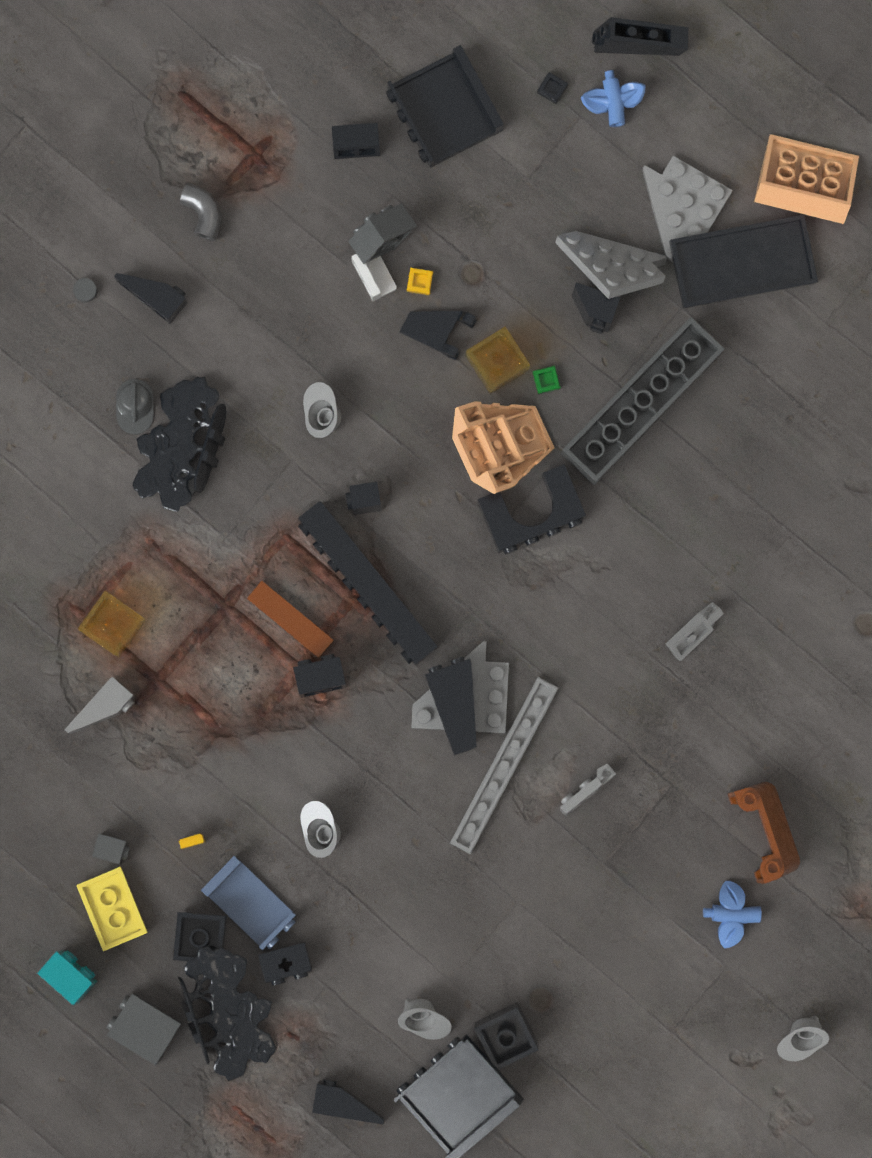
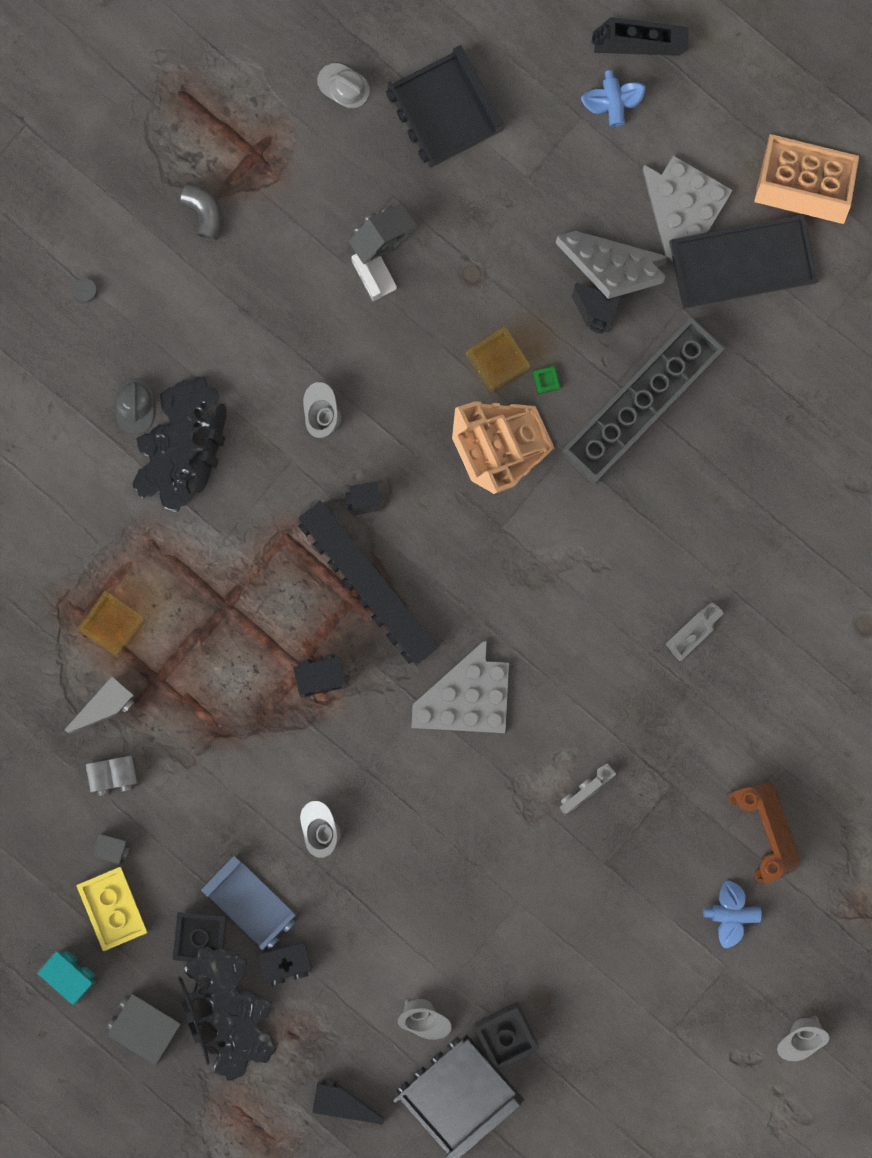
black slope [114,273,187,324] -> none
yellow tile [179,834,206,849] -> none
dark orange tile [247,581,334,658] -> none
black hinge [332,123,380,159] -> none
black flag [400,311,477,361] -> none
yellow tile [407,268,433,295] -> none
black slope [425,656,477,756] -> none
light grey tile [450,677,558,854] -> none
black arch [477,464,586,555] -> none
black tile [537,72,568,104] -> none
none -> flat silver brick [86,756,139,796]
none -> light grey piece [317,63,370,108]

